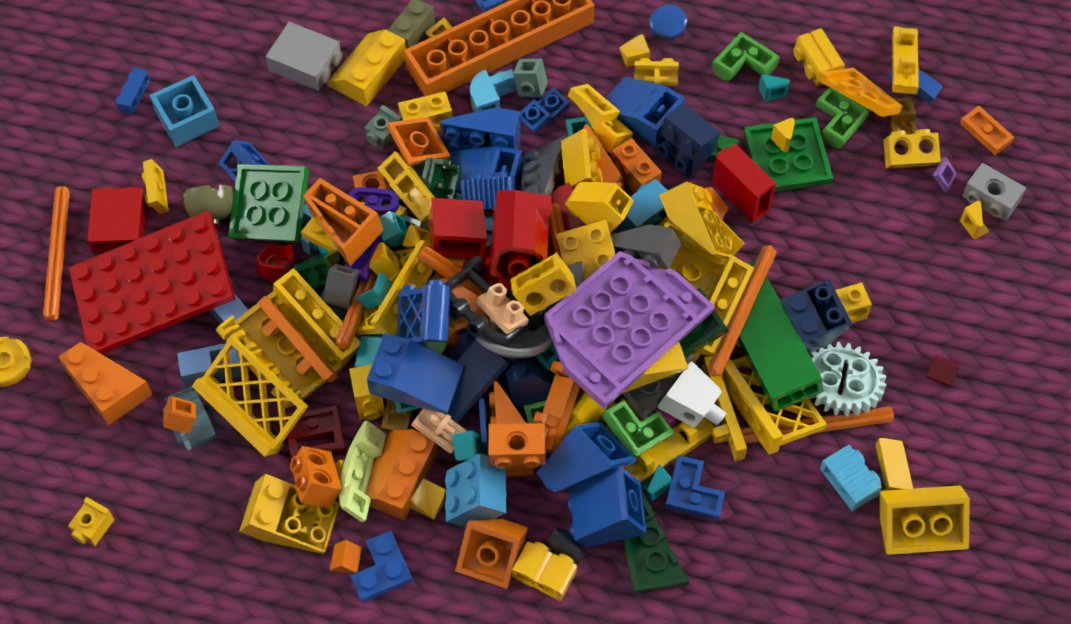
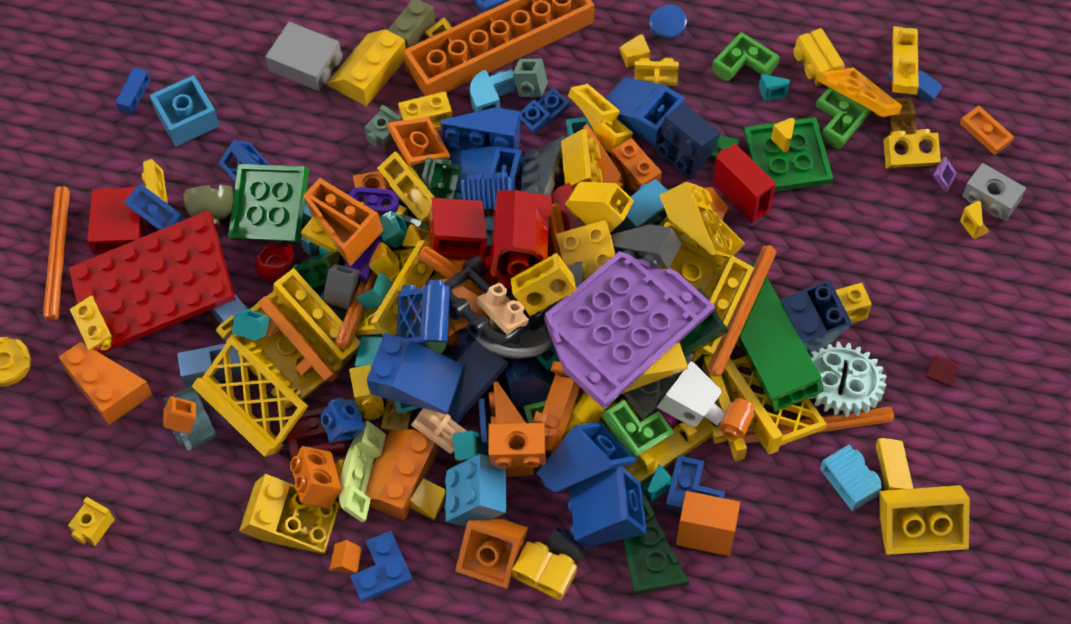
none -> yellow hinge [70,295,112,351]
none -> blue hinge [124,182,185,230]
none -> teal slope [232,309,270,341]
none -> blue brick [320,398,365,443]
none -> orange slope [676,491,740,556]
none -> orange brick [719,398,754,440]

